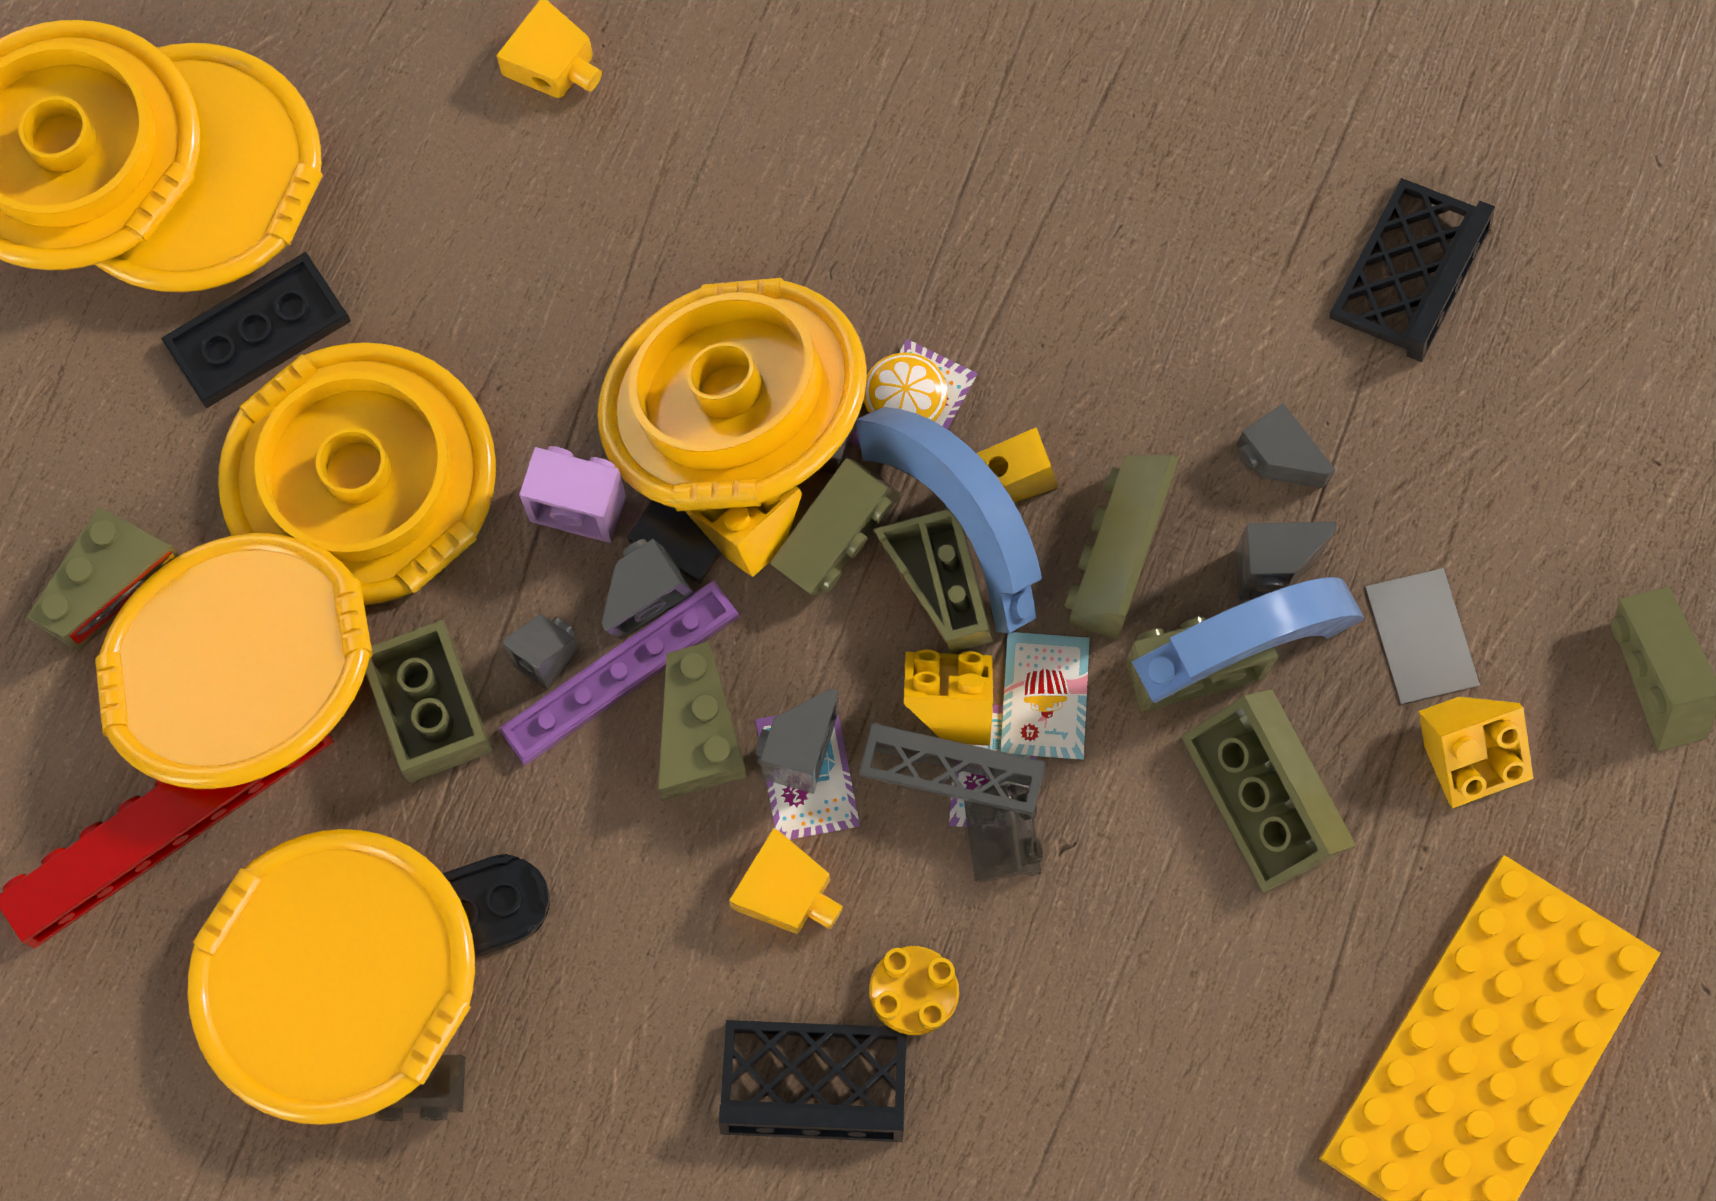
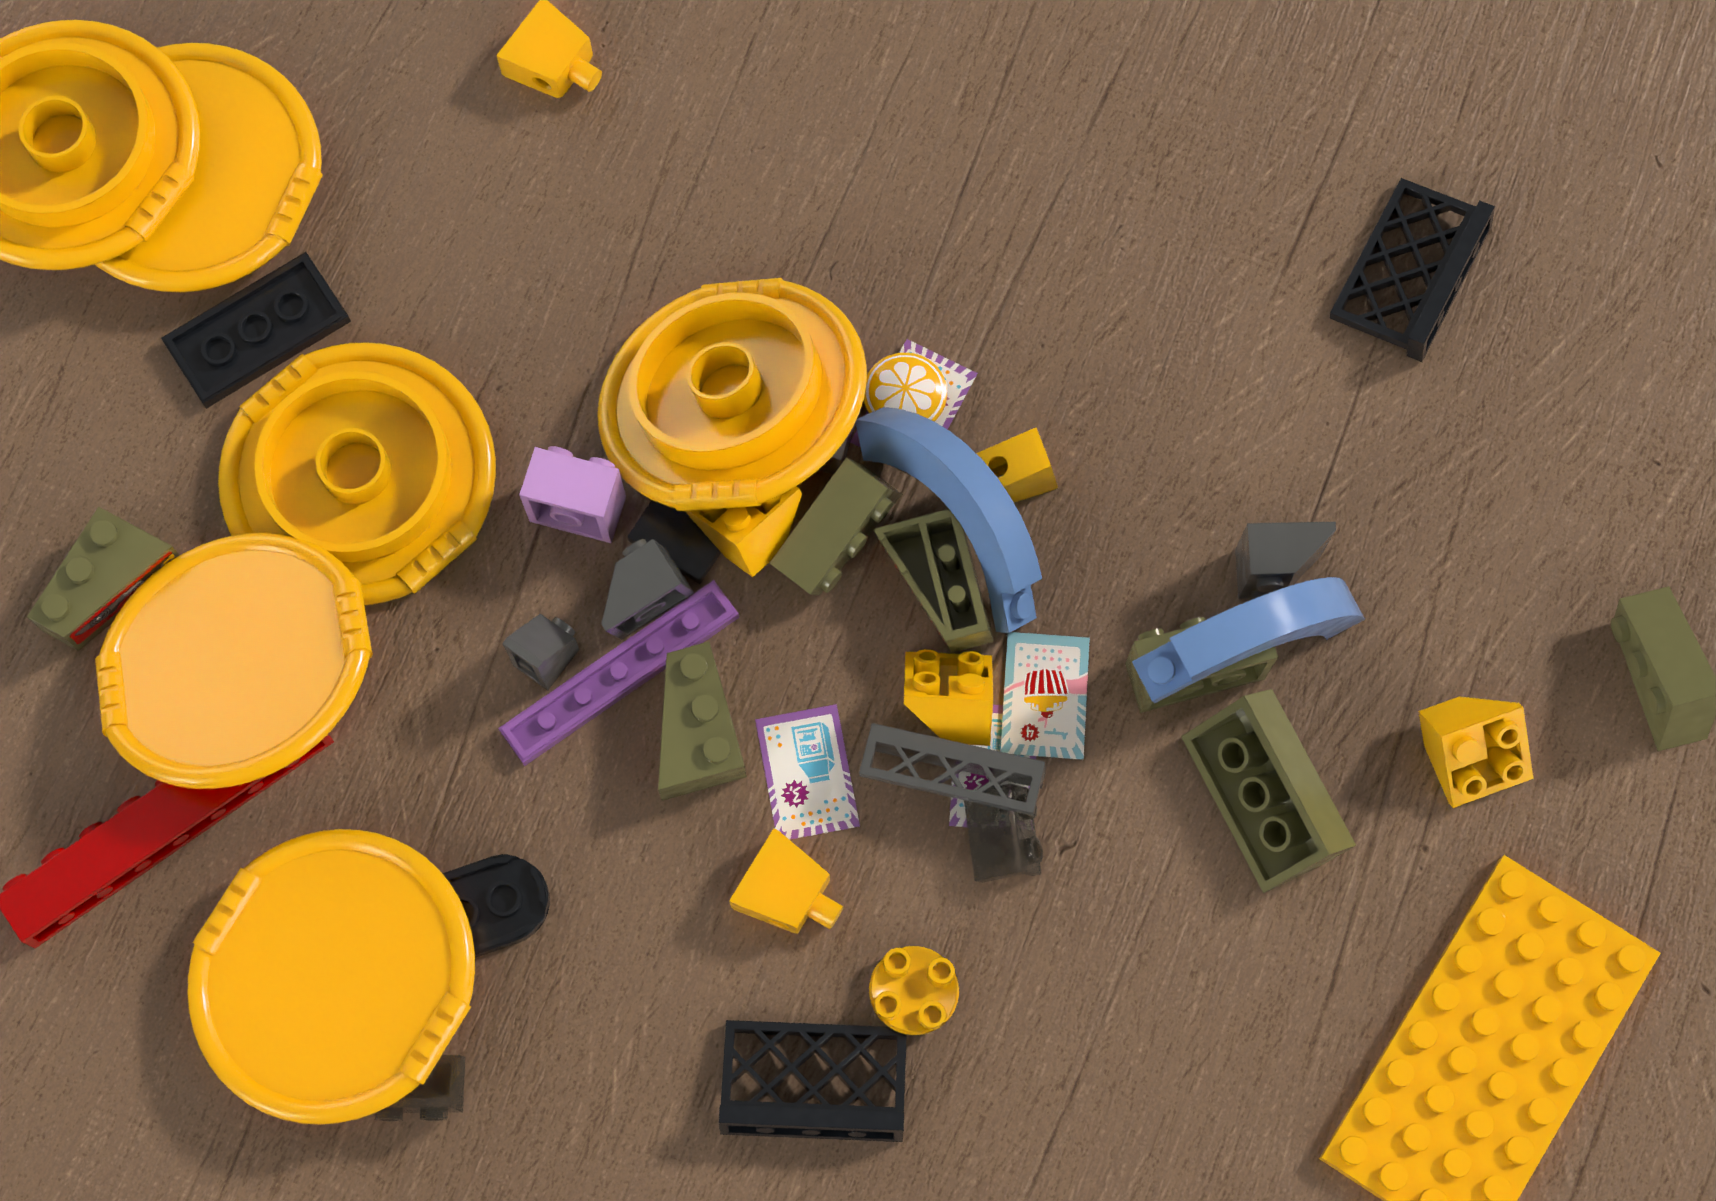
olive brick [366,620,493,783] -> none
dark grey slope [755,689,839,794] -> none
olive slope [1064,455,1179,640] -> none
dark grey slope [1237,403,1335,488] -> none
light grey sticker [1365,568,1480,704] -> none

